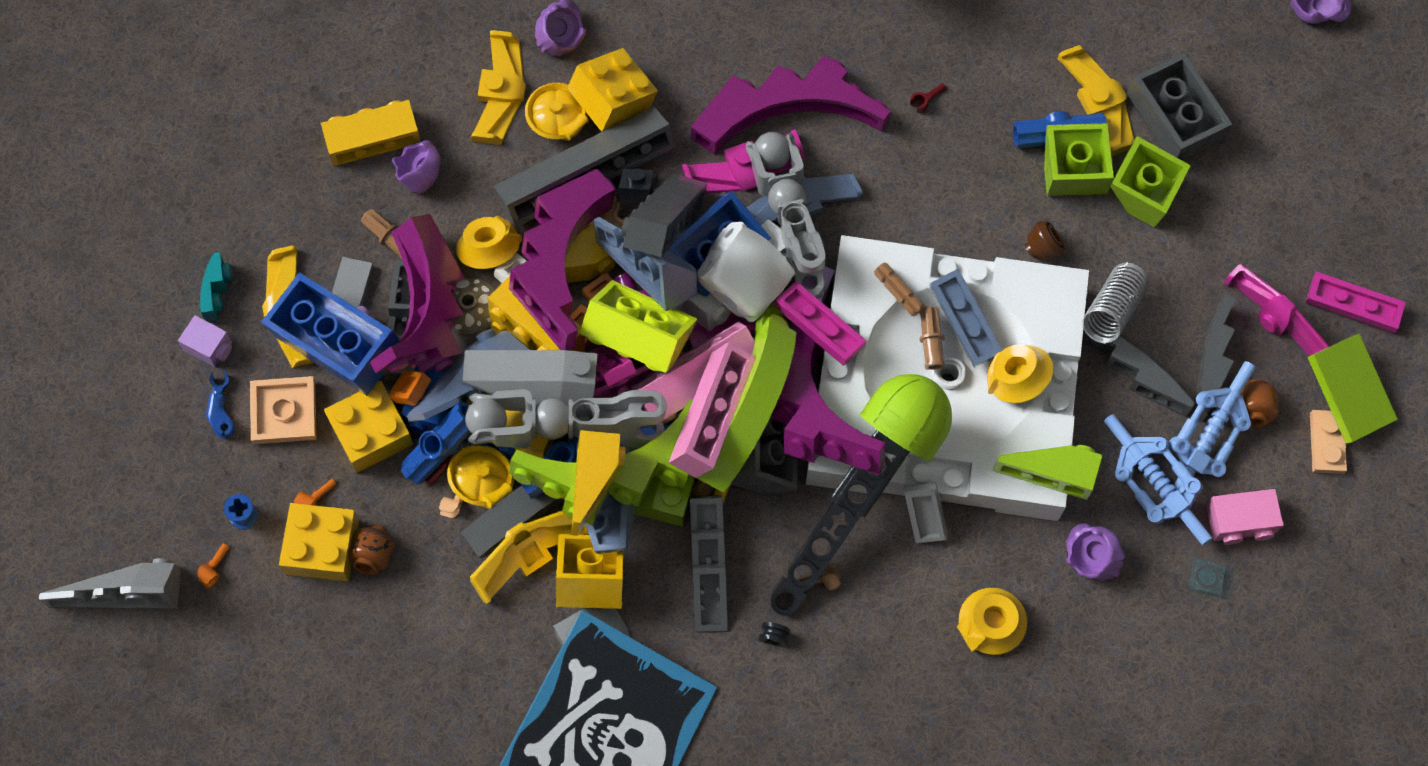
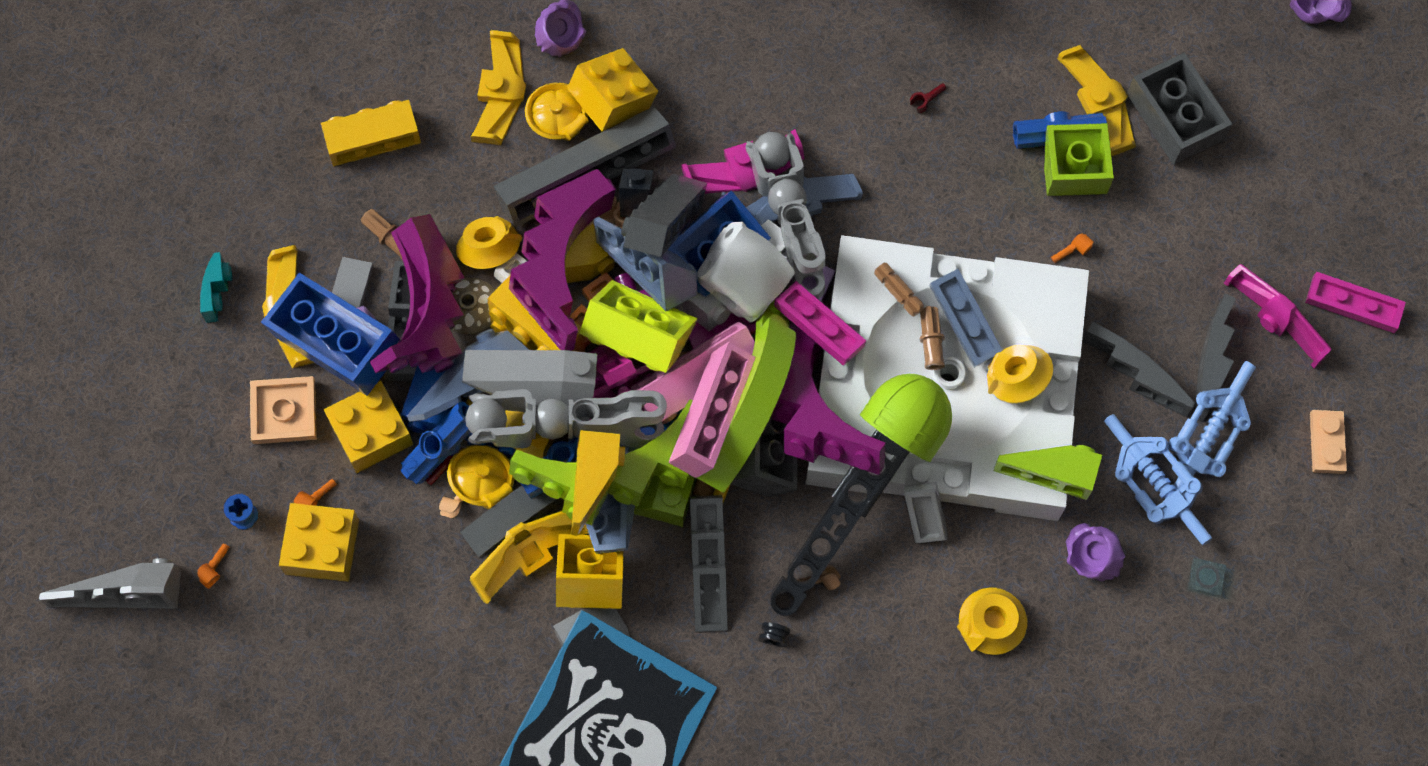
lavender brick [178,315,232,367] -> none
blue arm [206,371,235,439] -> none
dark orange head [349,524,395,575] -> none
orange plate [388,370,431,406] -> none
medium lavender hair [392,140,441,194] -> none
magenta arch [691,55,891,155] -> none
reddish brown cone [1025,221,1065,261] -> none
light grey piece [1083,263,1149,344] -> none
lime slope [1110,136,1191,227] -> none
bright pink brick [1206,489,1283,545] -> none
dark orange head [1241,379,1279,428] -> none
lime tile [1307,334,1398,444] -> none
none -> orange hand [1051,233,1094,263]

